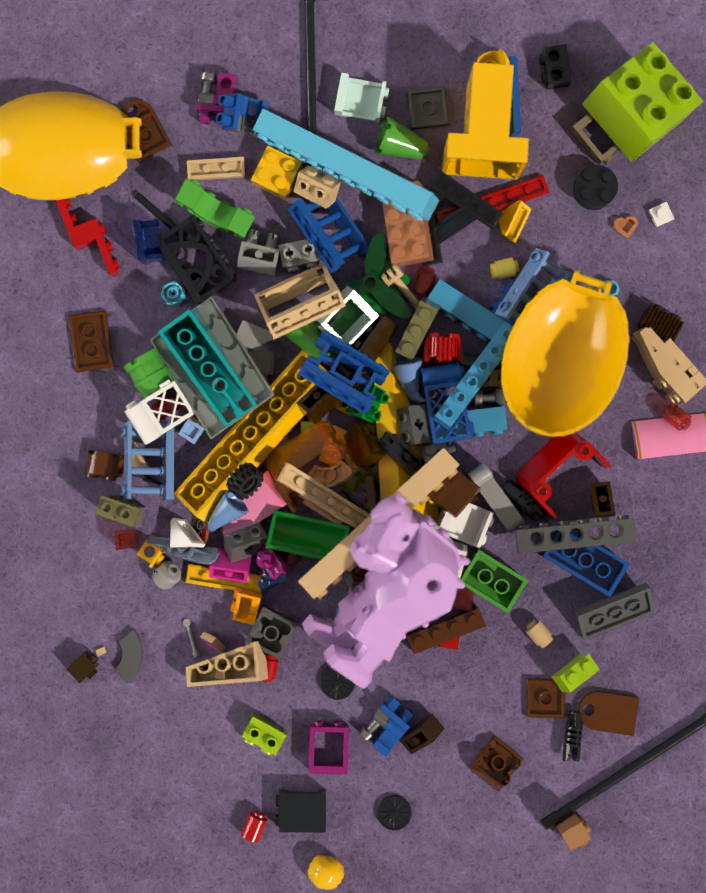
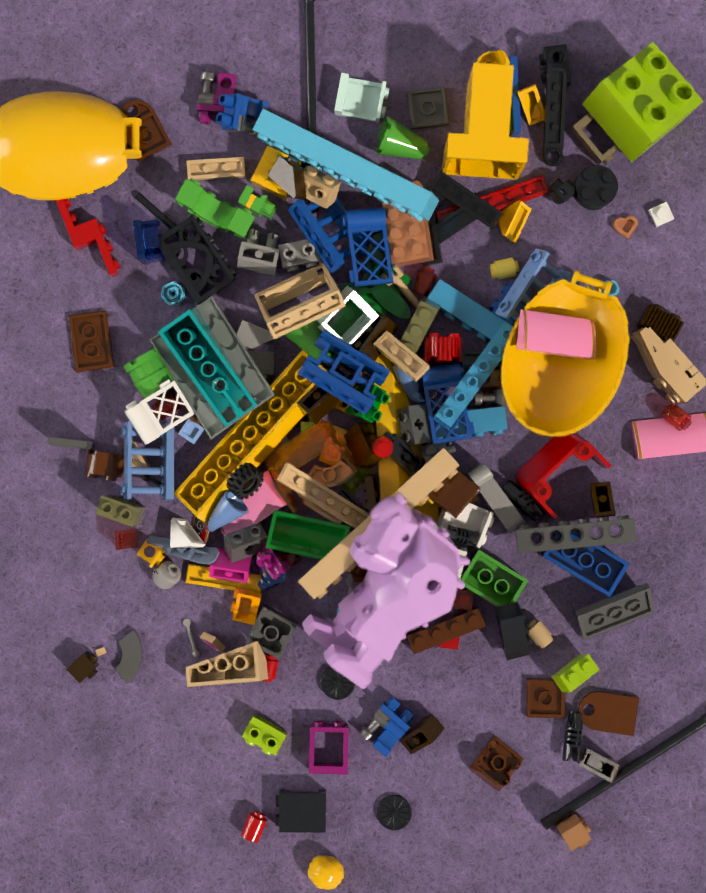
none -> dark grey tile [47,437,94,449]
none -> bright green hips [238,185,276,220]
none -> slope [268,156,306,200]
none -> blue piece [341,207,393,287]
none -> tan plate [373,331,430,382]
none -> red brick [373,435,393,458]
none -> black hinge [439,525,479,548]
none -> black brick [495,602,531,660]
none -> bright pink slope [516,310,596,359]
none -> yellow slope [517,84,545,126]
none -> black plate [543,47,568,166]
none -> black piece [549,178,575,204]
none -> slope [579,748,621,783]

